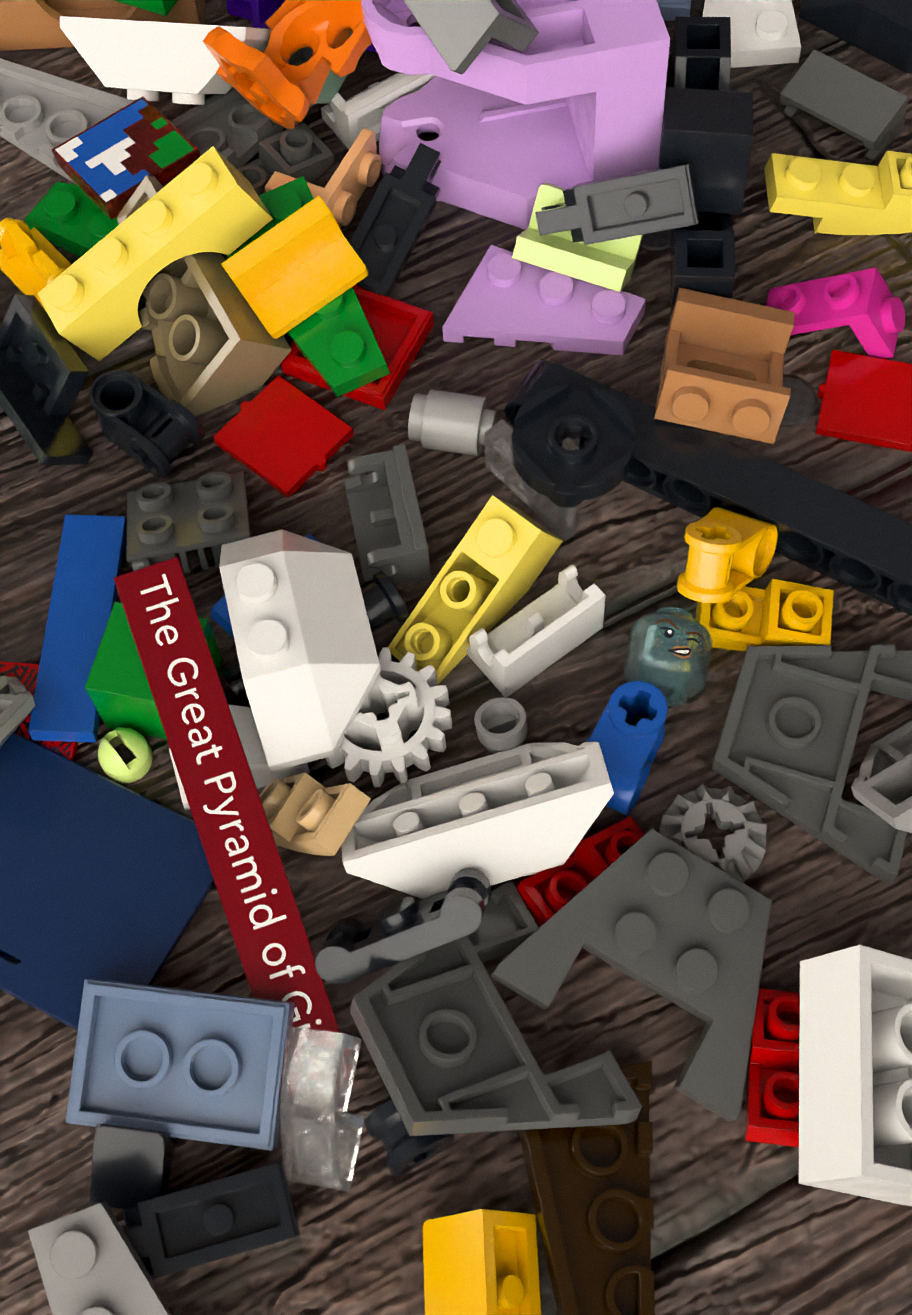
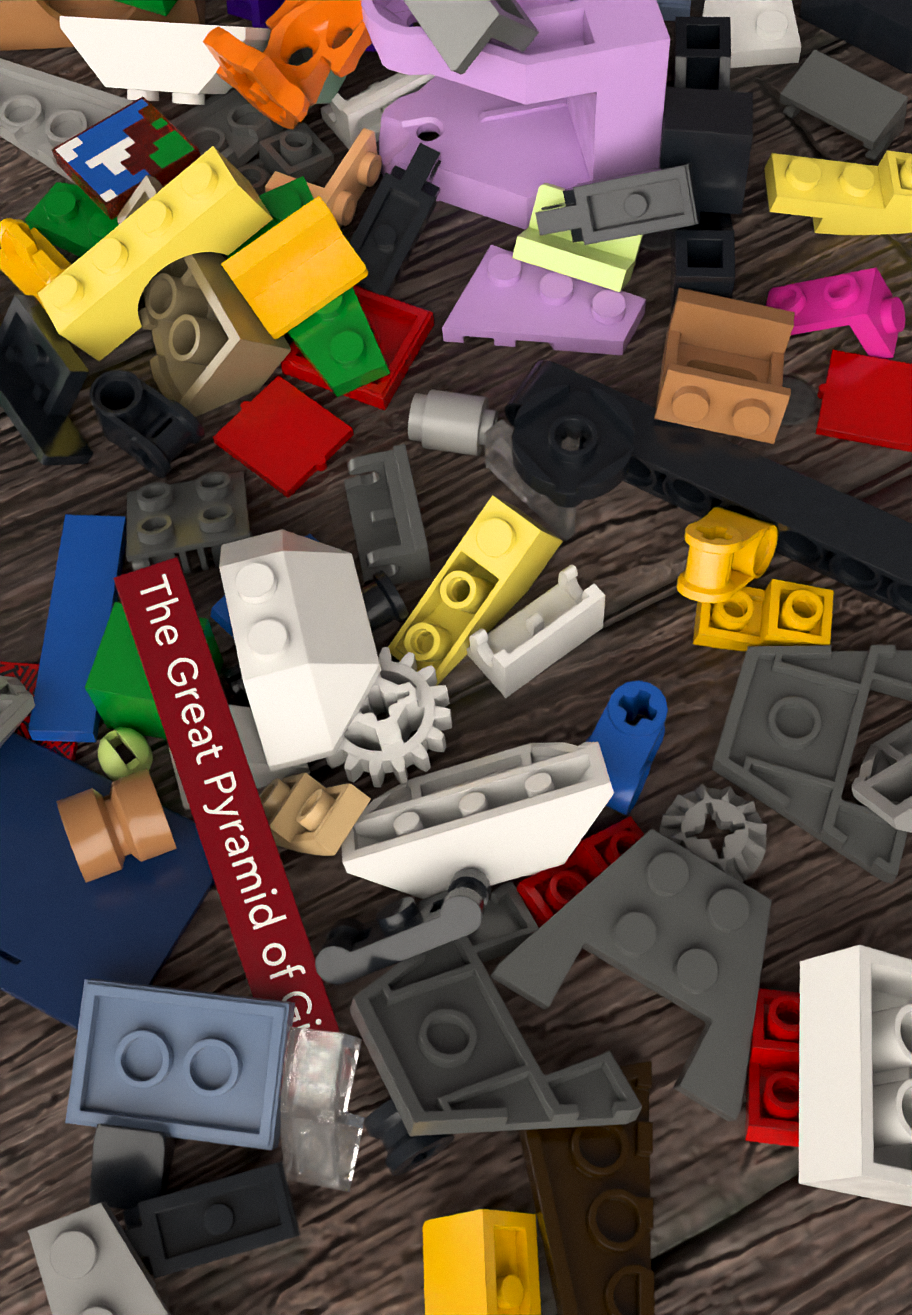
light grey hinge [474,697,528,753] -> none
clear light blue head [624,607,712,707] -> none
none -> medium nougat wheel [56,768,177,883]

